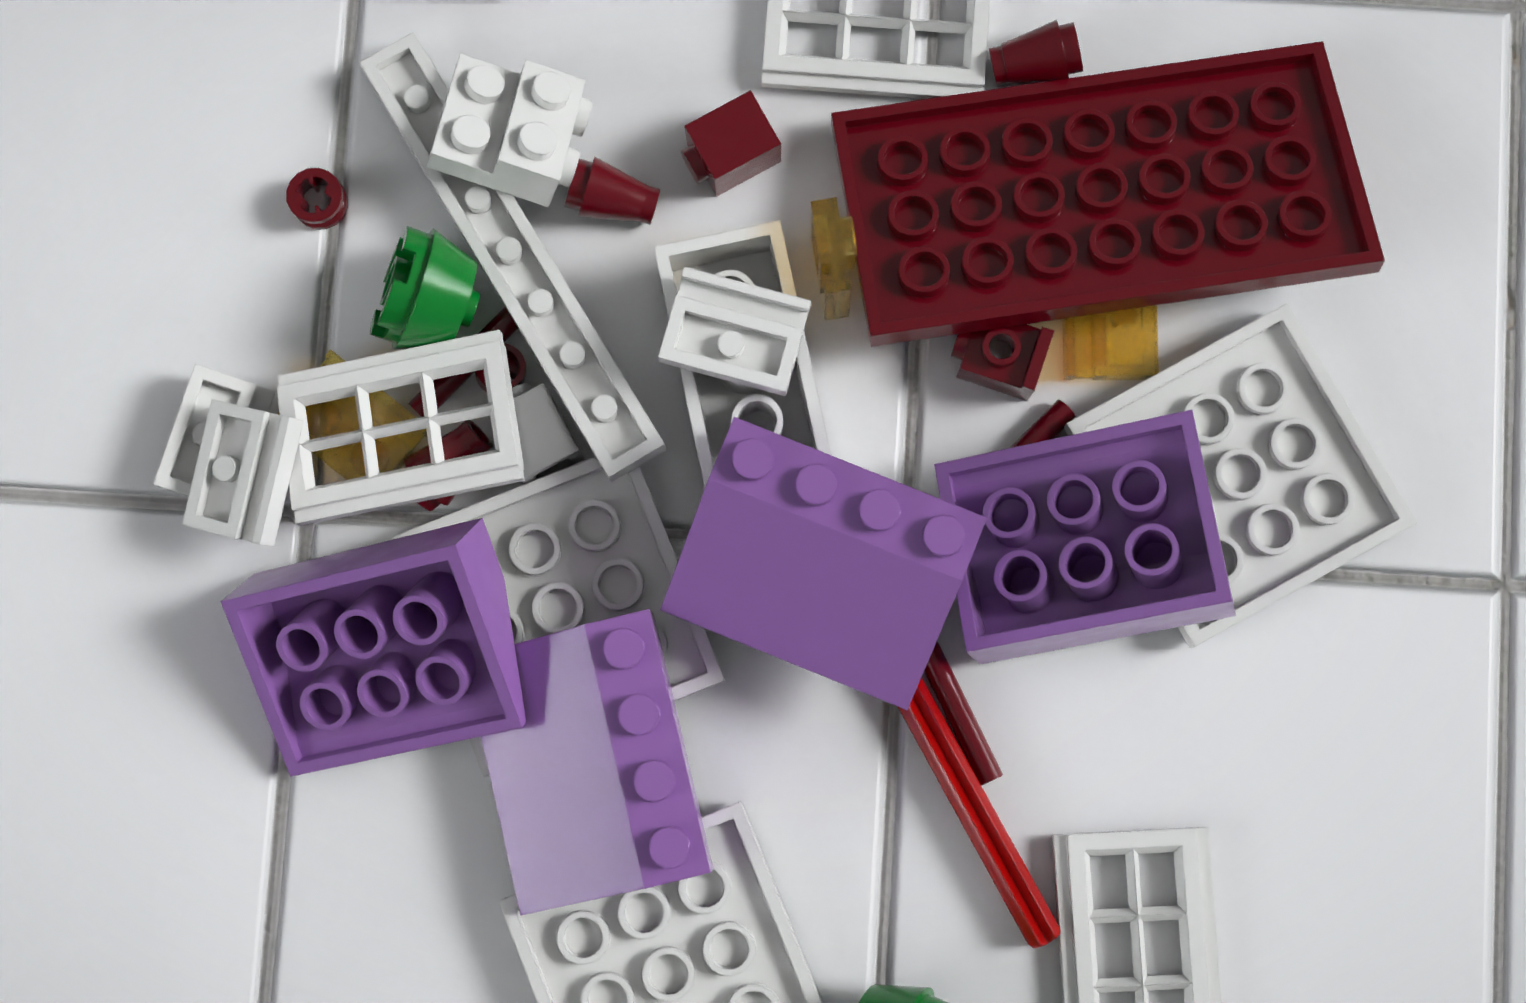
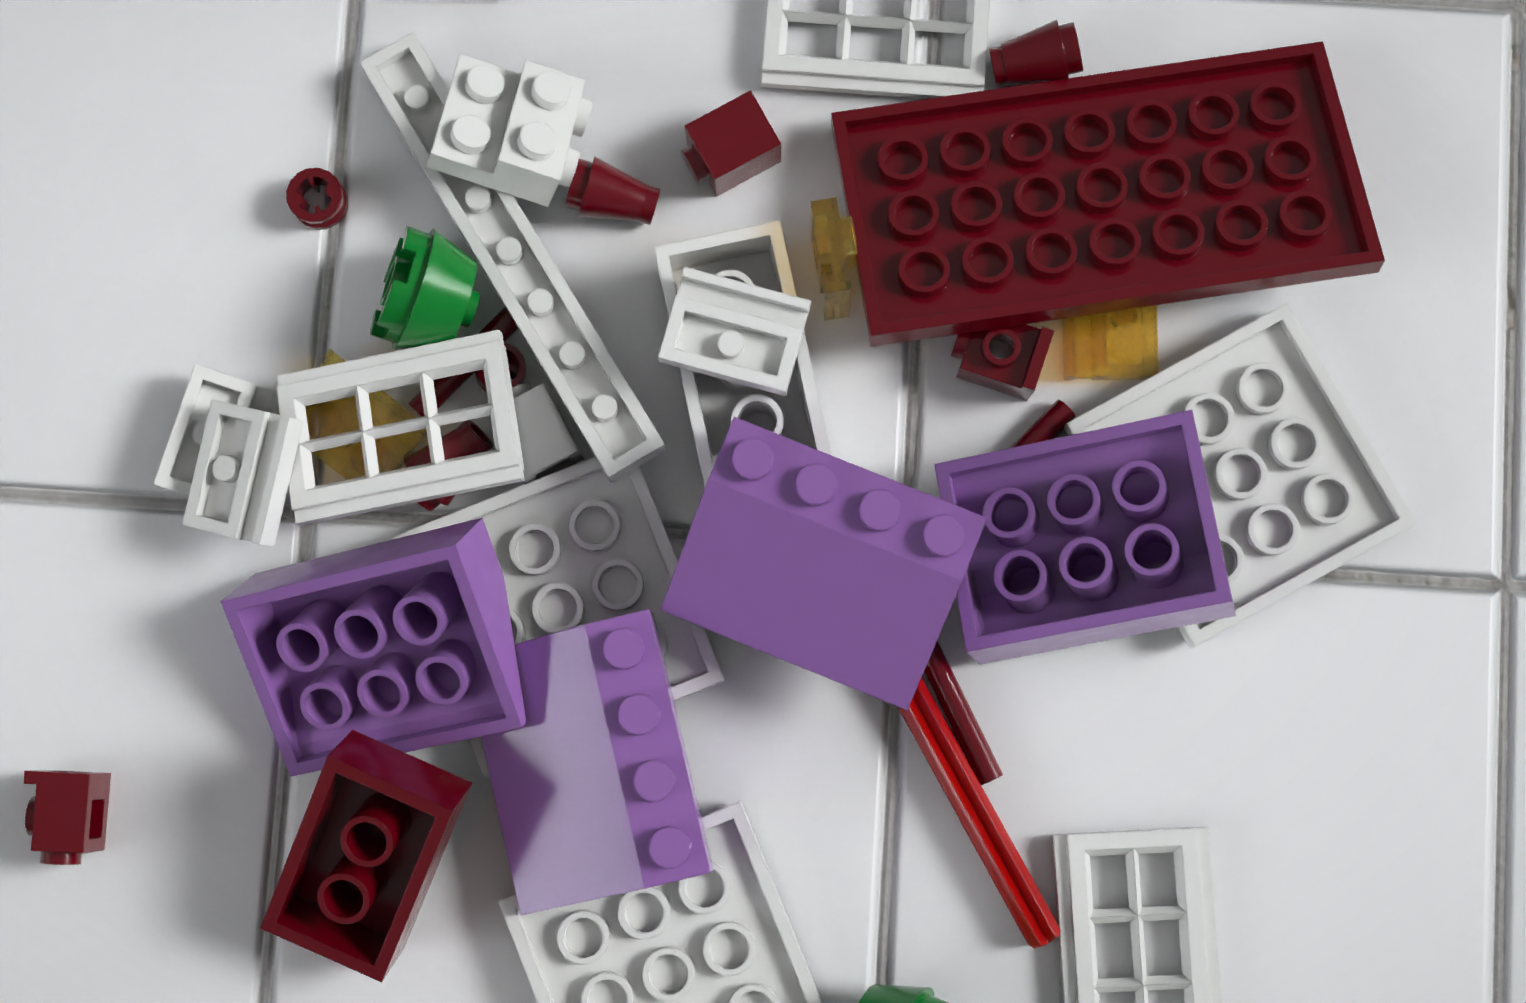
none -> dark red brick [23,770,111,865]
none -> dark red brick [260,729,472,983]

